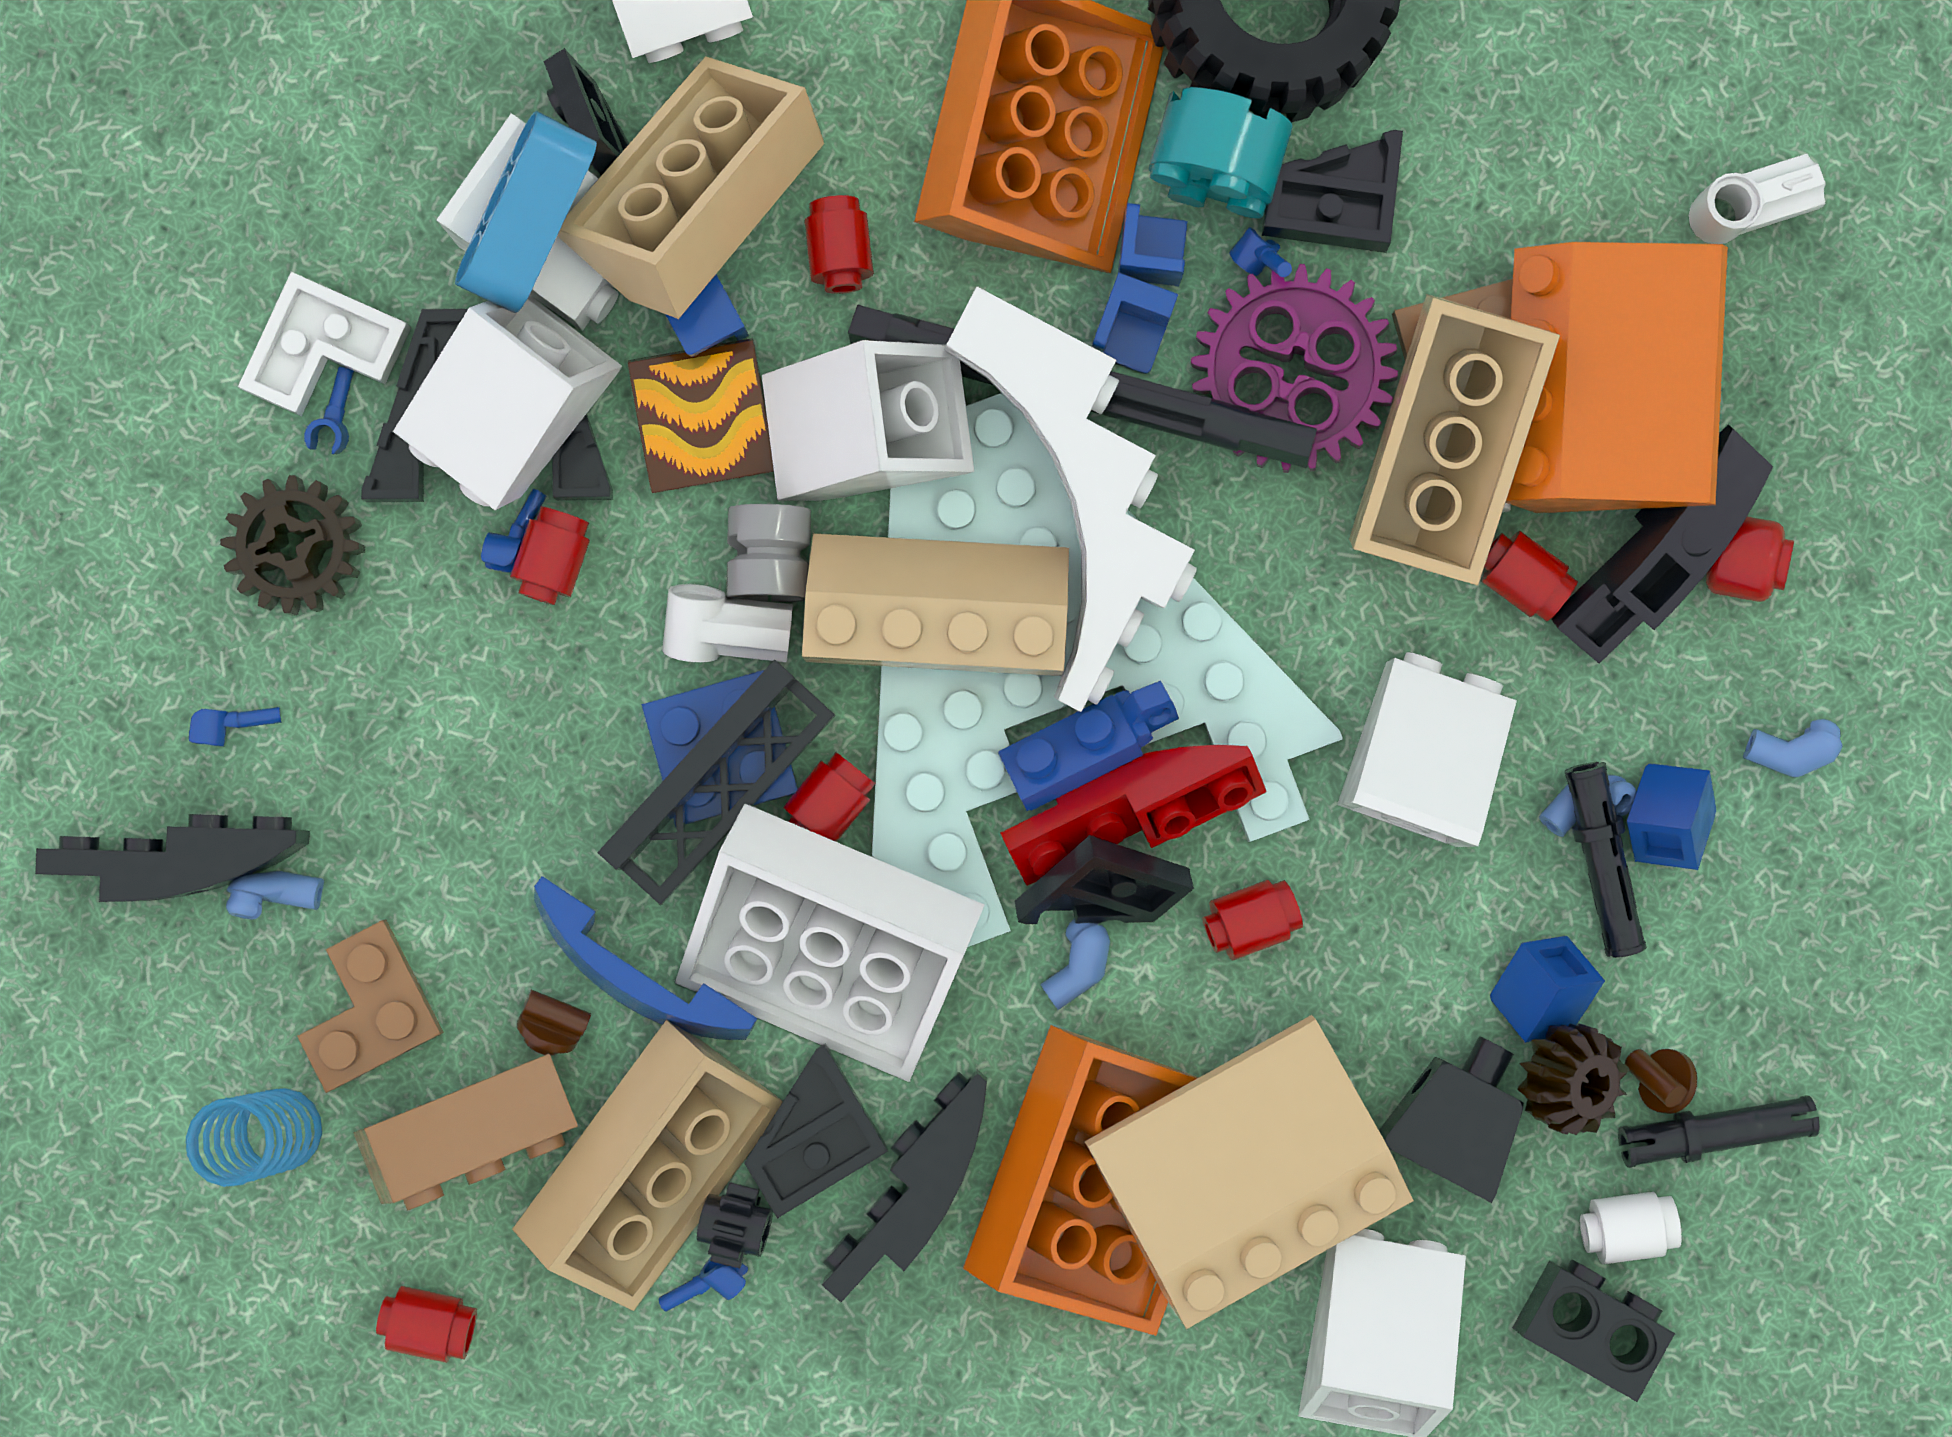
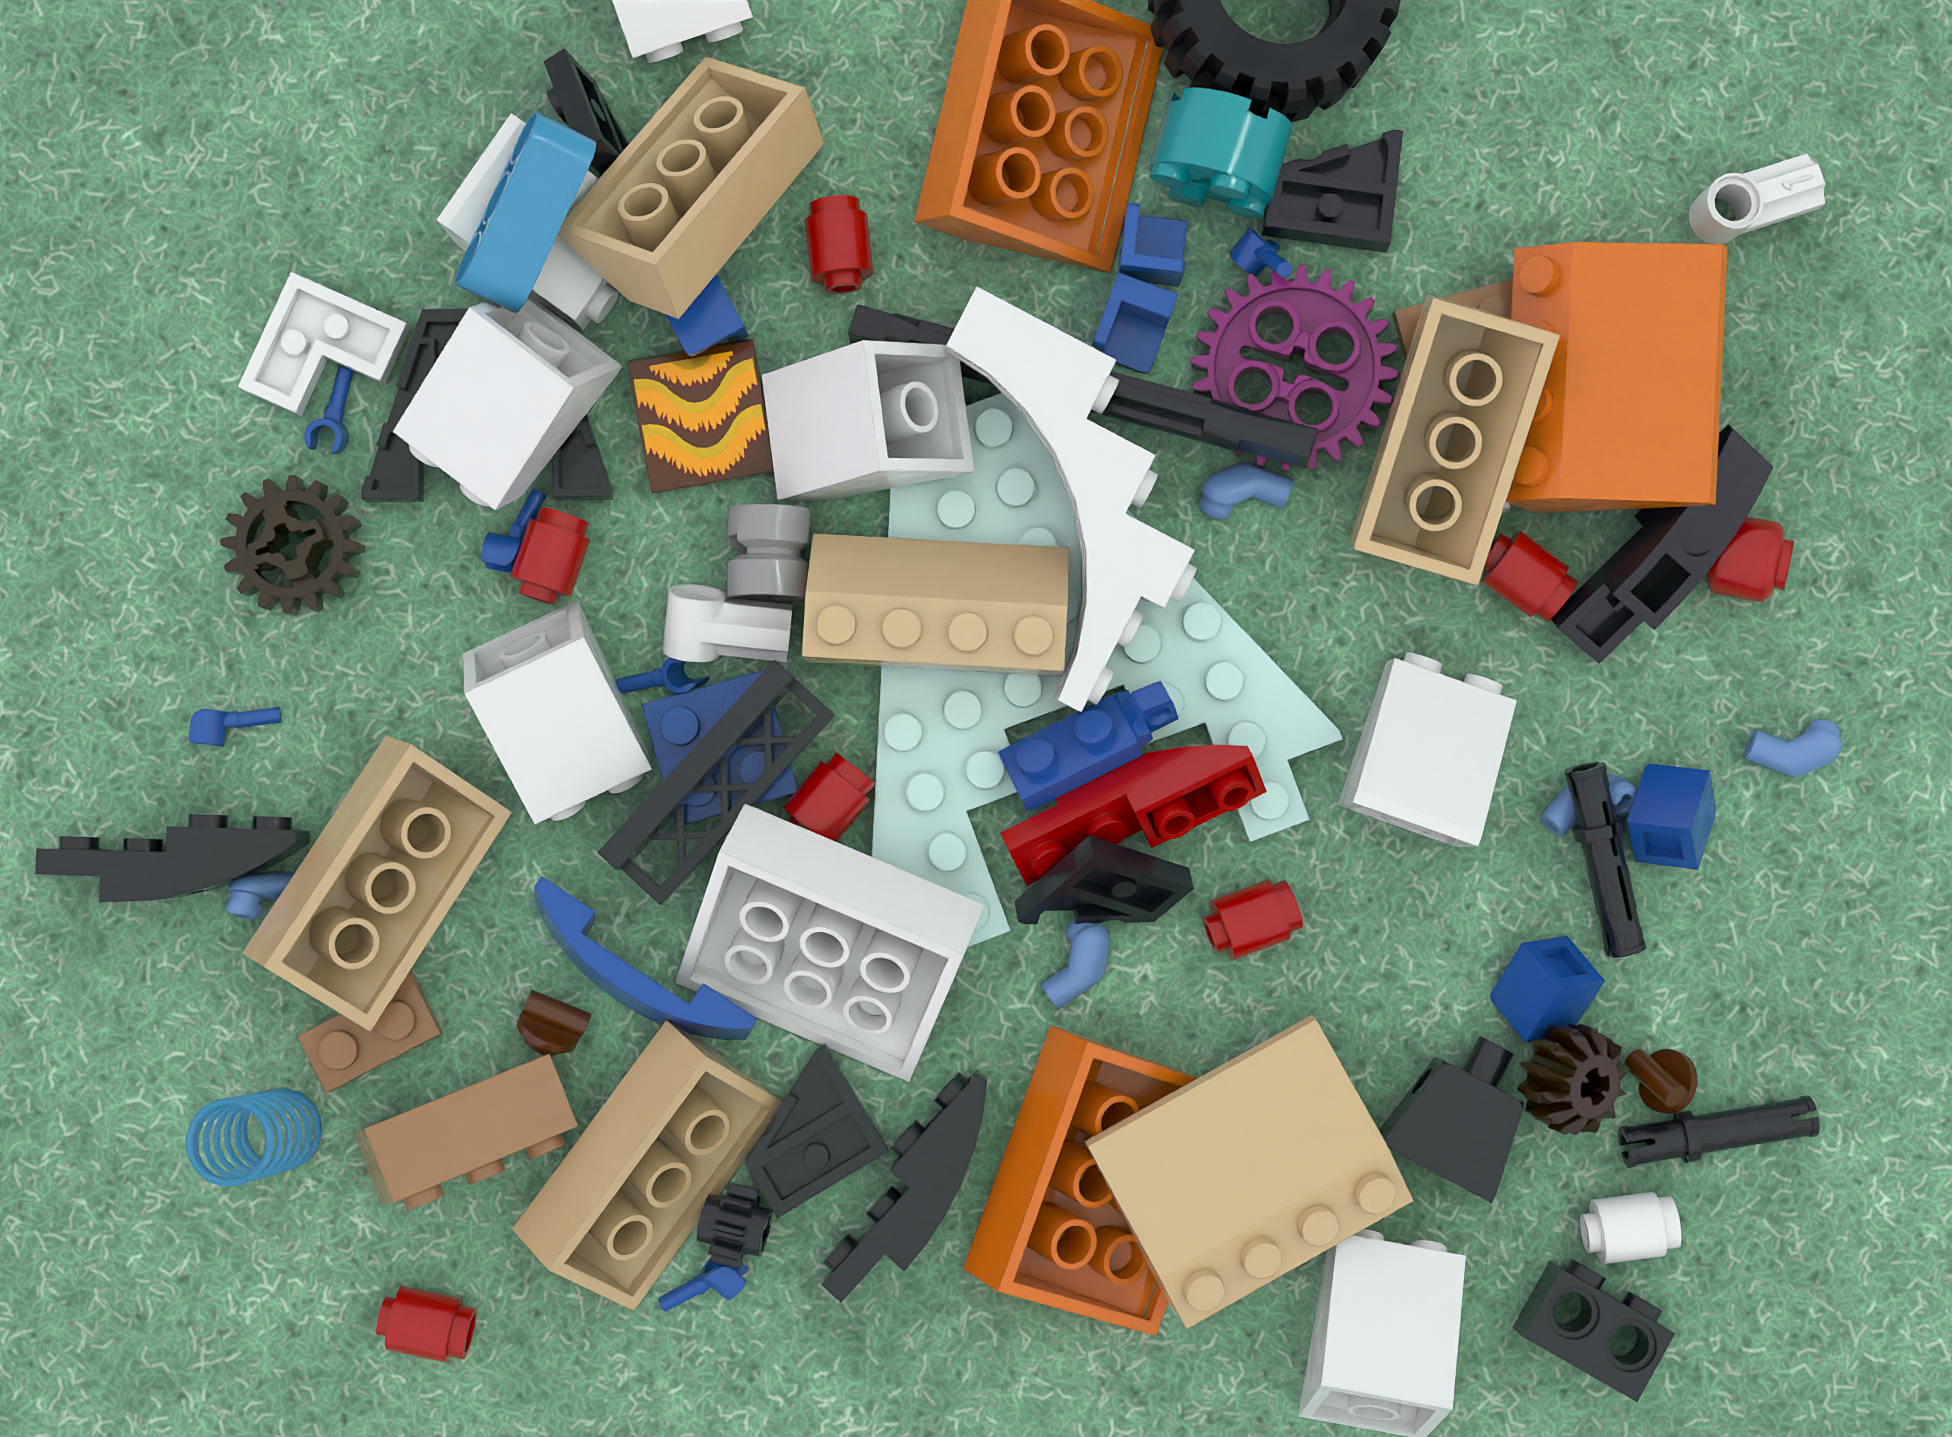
none -> tan slope [242,736,512,1032]
none -> white slope [463,600,652,824]
none -> blue hand [616,657,709,694]
none -> medium blue arm [1199,462,1294,520]

